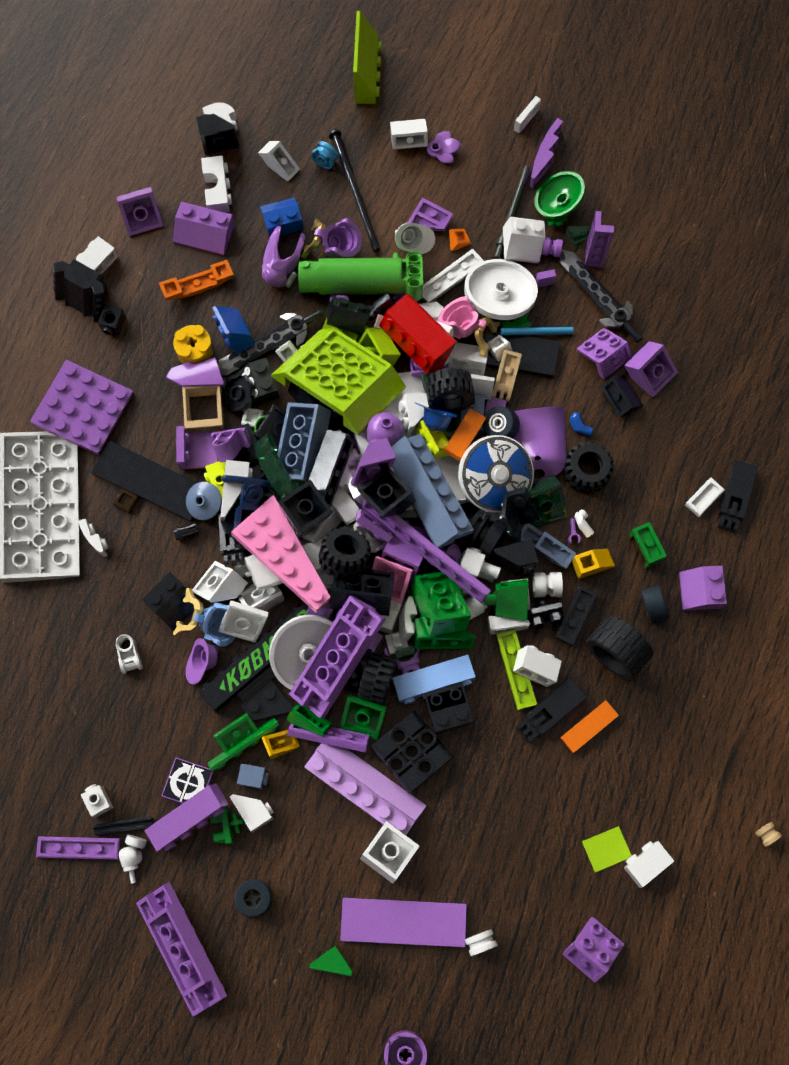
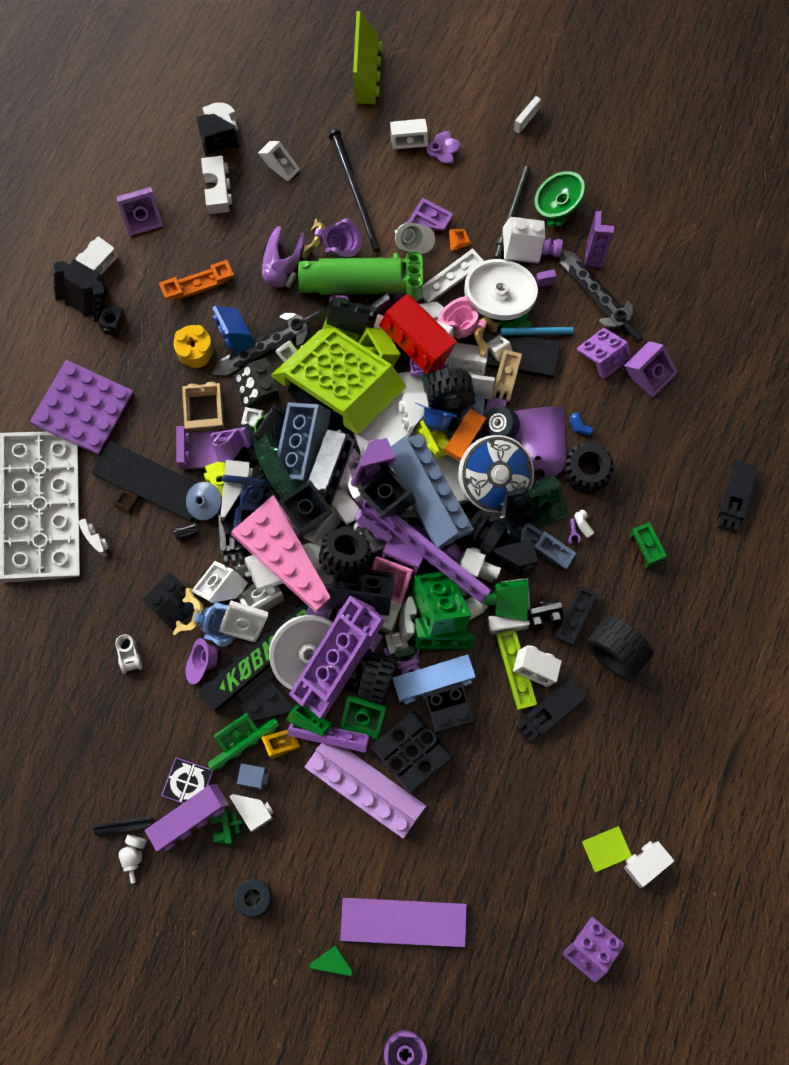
medium lavender tile [36,836,121,860] -> none
white brick [81,784,113,818] -> none
medium lavender slope [136,882,227,1016] -> none
medium lavender panel [166,357,224,387] -> none
medium lavender slope [173,202,235,256] -> none
black tile [222,374,255,412] -> none
blue slope [260,198,304,238] -> none
dark azure wheel [311,141,339,169] -> none
white slope [360,821,419,884] -> none
medium lavender cylinder [366,412,404,446] -> none
white wheel [465,929,498,956] -> none
medium lavender slope [530,118,563,188] -> none
white wheel [533,572,563,598] -> none
orange tile [560,700,619,753] -> none
clear green slope [566,226,590,245] -> none
yellow slope [572,549,615,579] -> none
black panel [600,375,643,418] -> none
black wheel [641,585,670,623] -> none
medium lavender slope [679,566,727,610] -> none
white tile [685,477,725,517] -> none
tan wheel [755,822,782,847] -> none

